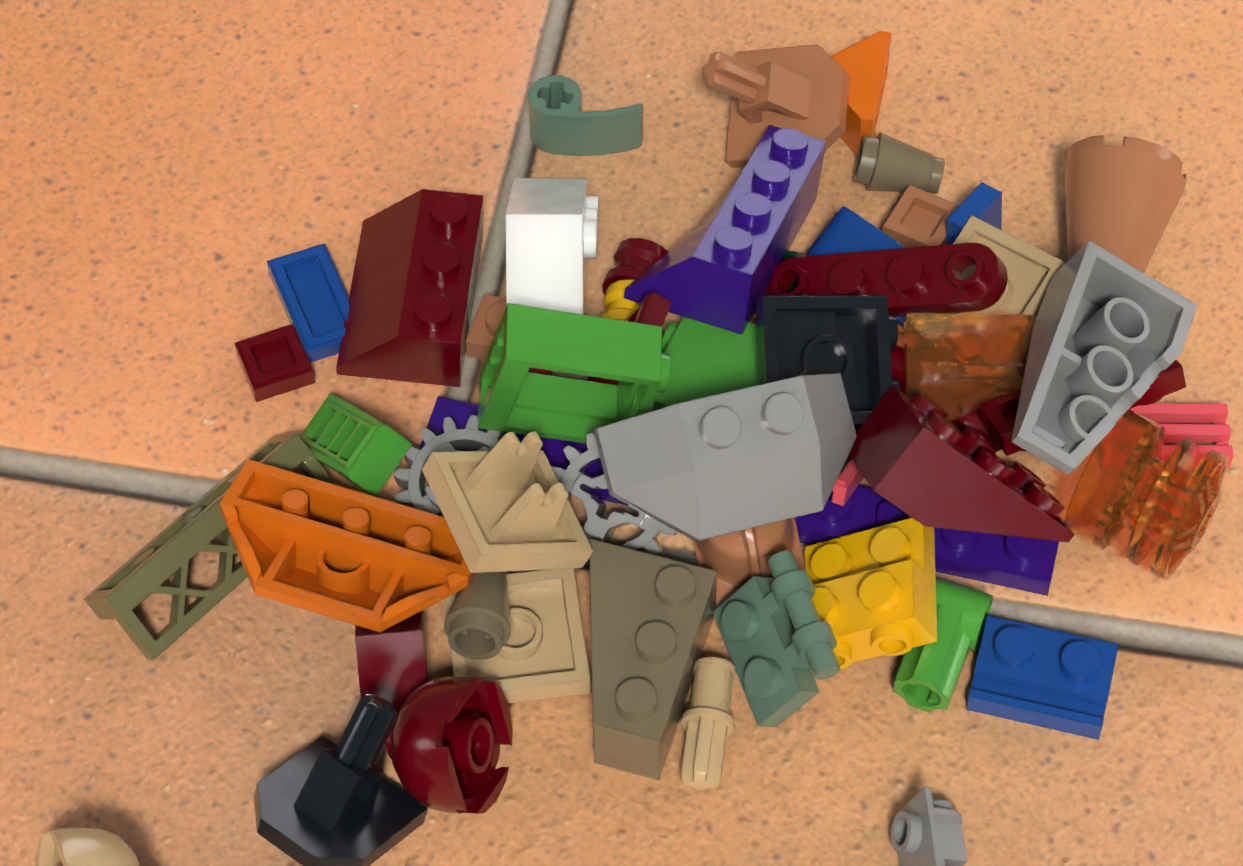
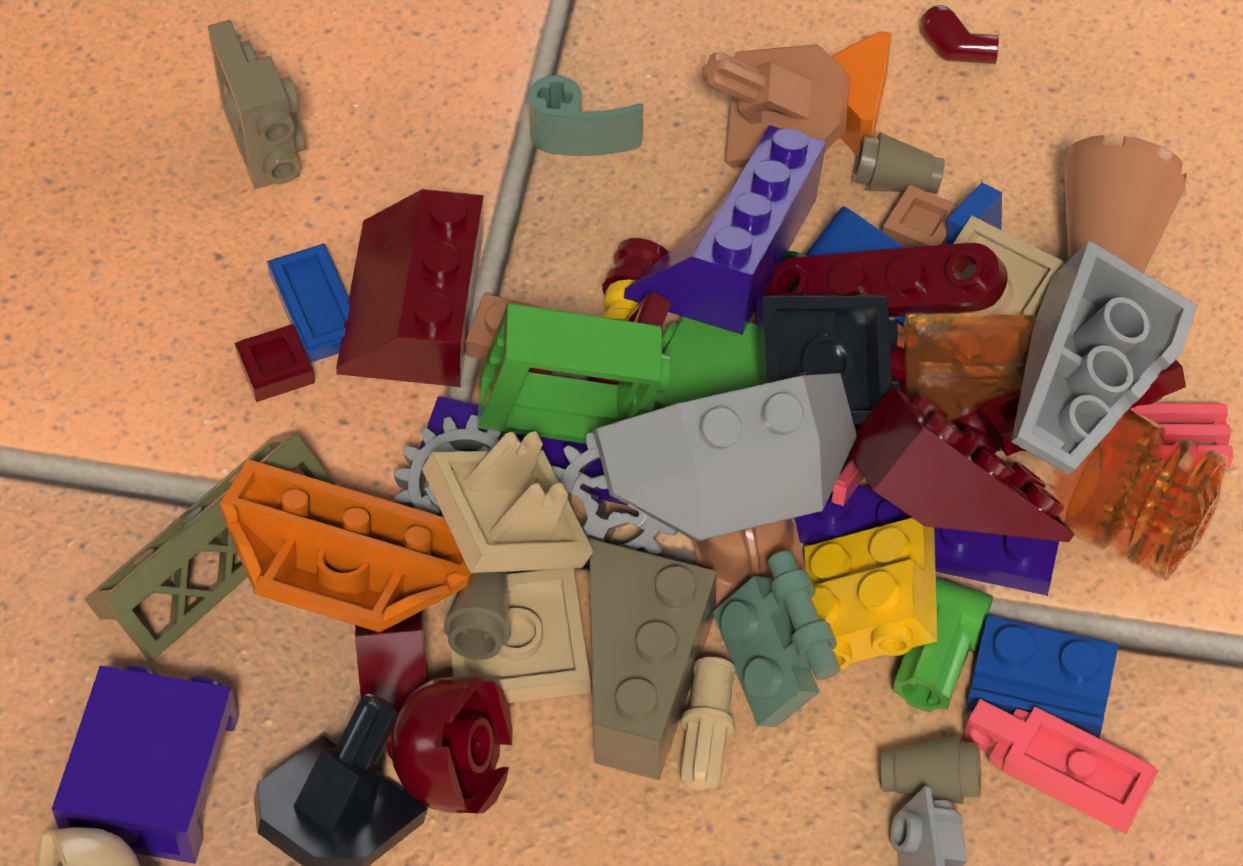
bright green slope [300,393,412,497] -> none
white wedge [506,178,599,315] -> none
none -> dark purple panel [52,665,238,864]
none -> dark tan plate [207,20,305,189]
none -> dark tan cone [881,735,981,804]
none -> dark red arm [921,5,999,64]
none -> coral hinge [963,699,1159,834]

